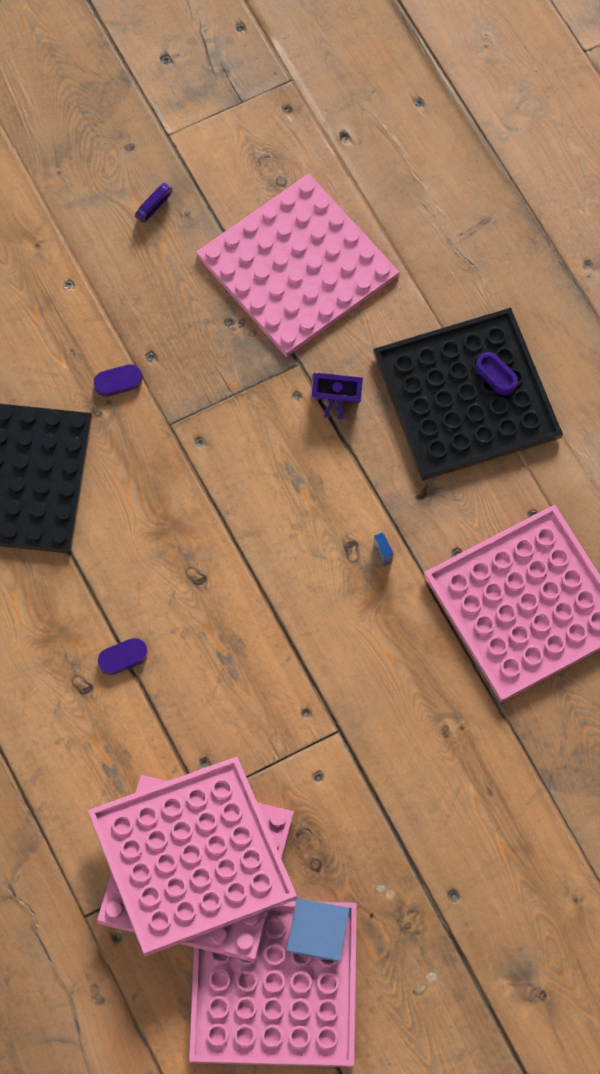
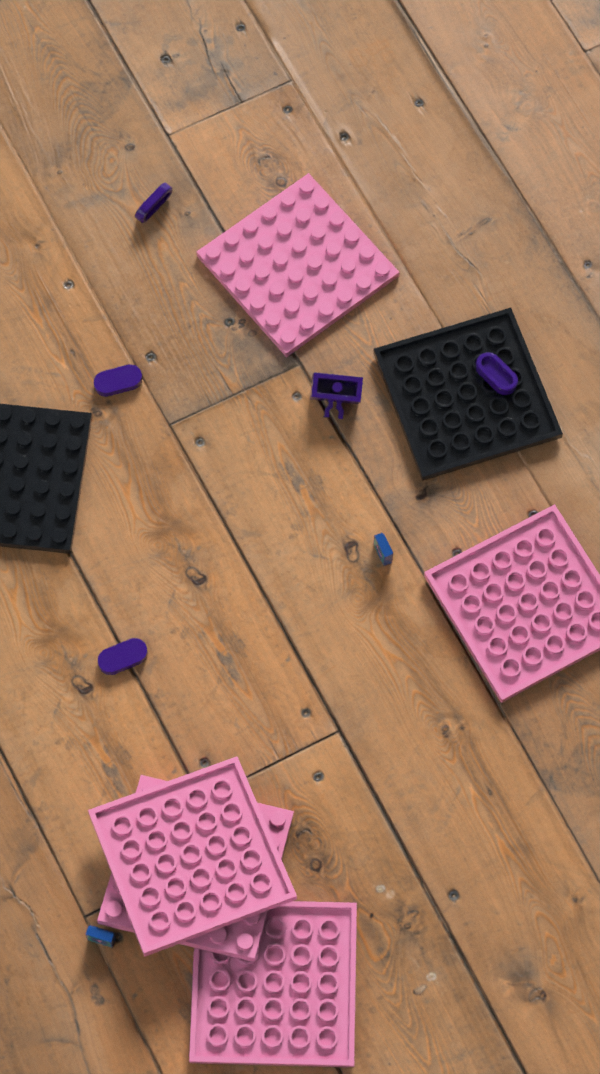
medium blue tile [286,898,350,962] -> none
none -> blue tile [85,925,116,948]

